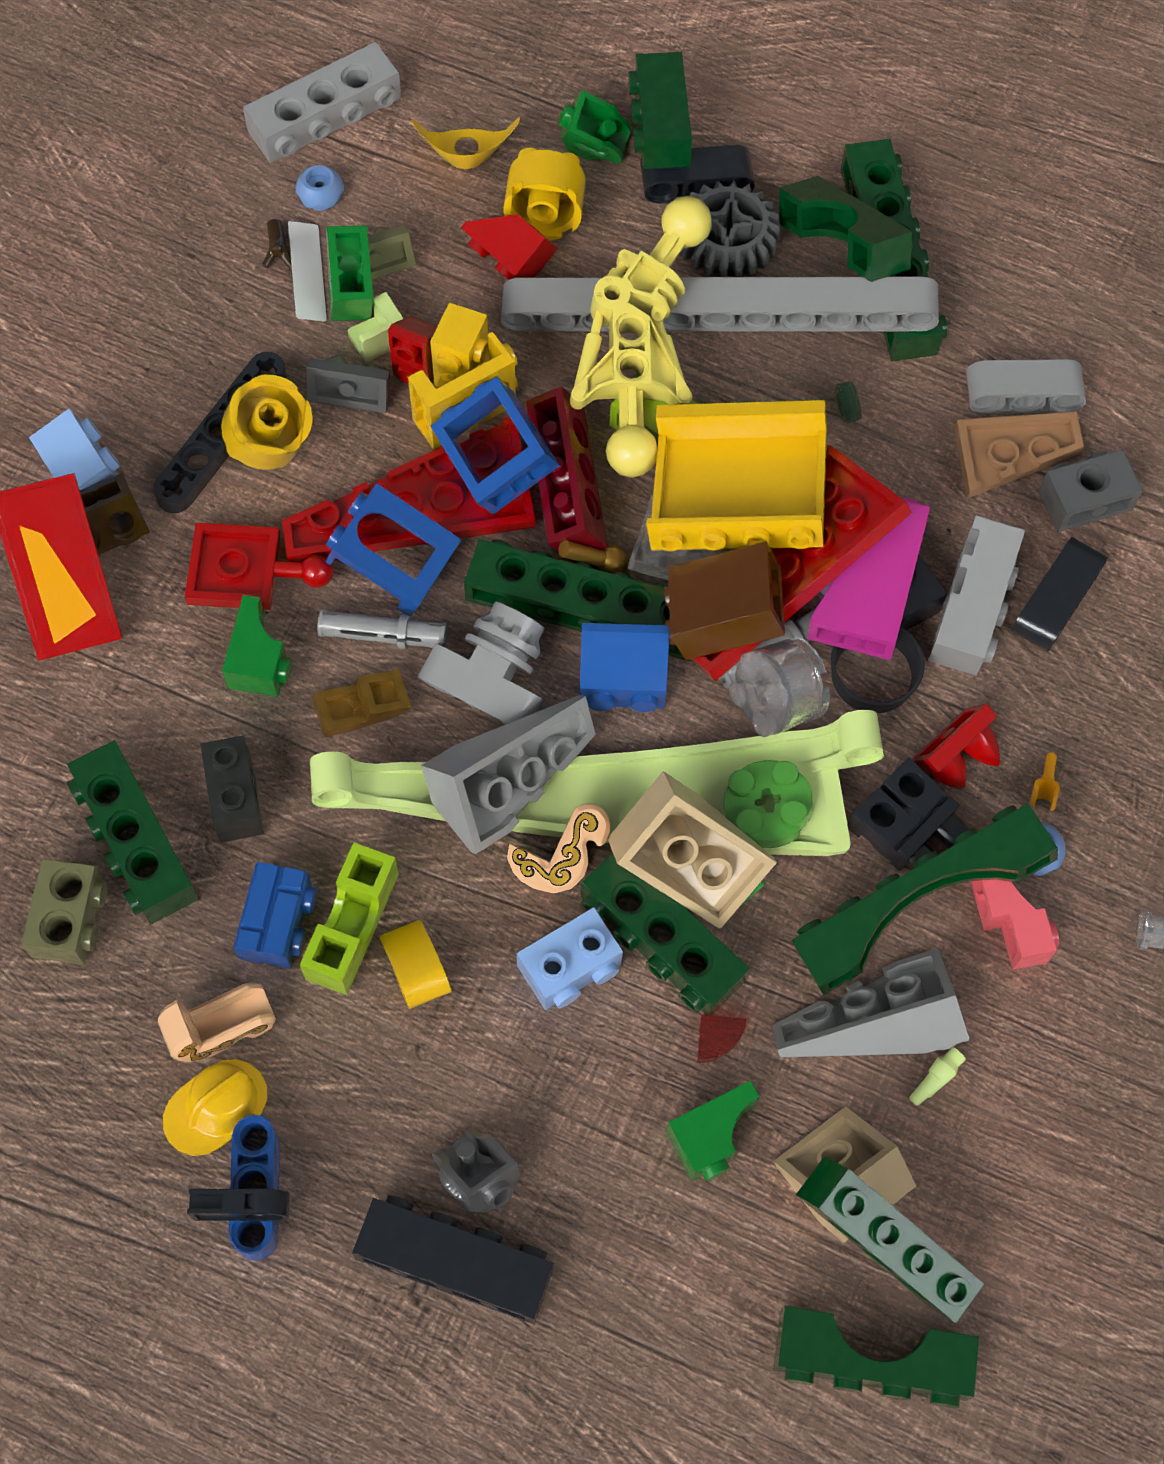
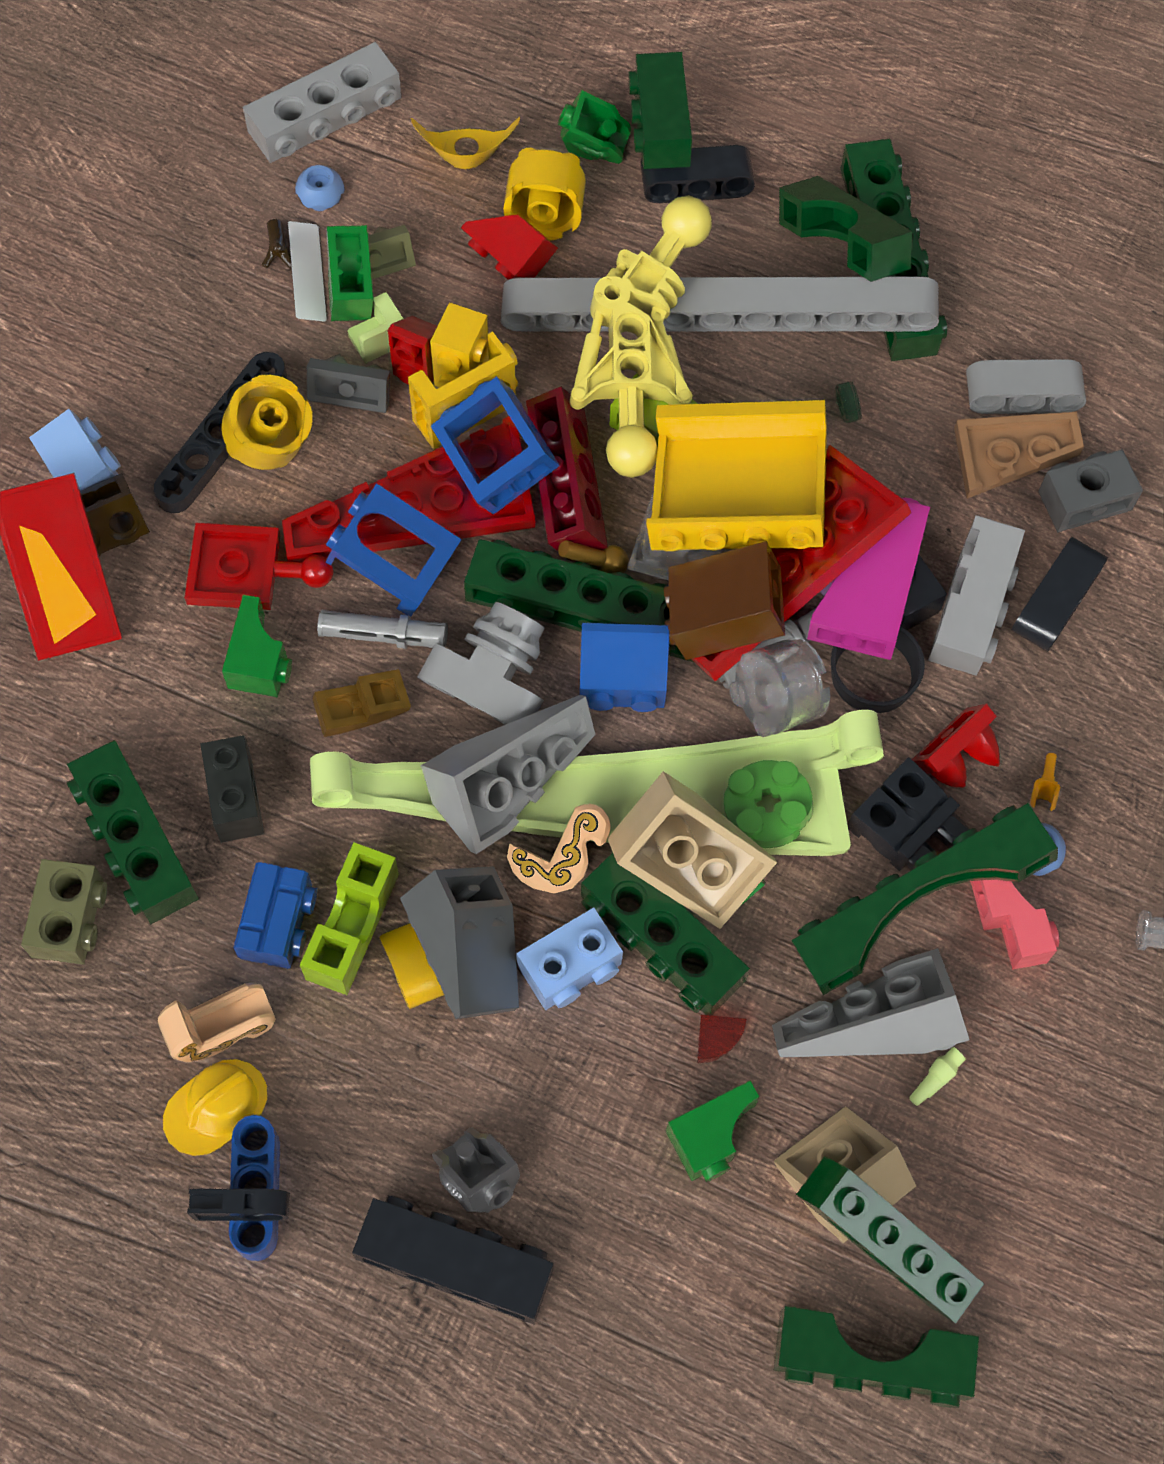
dark grey gear [681,180,781,277] -> none
none -> dark grey slope [400,866,519,1019]

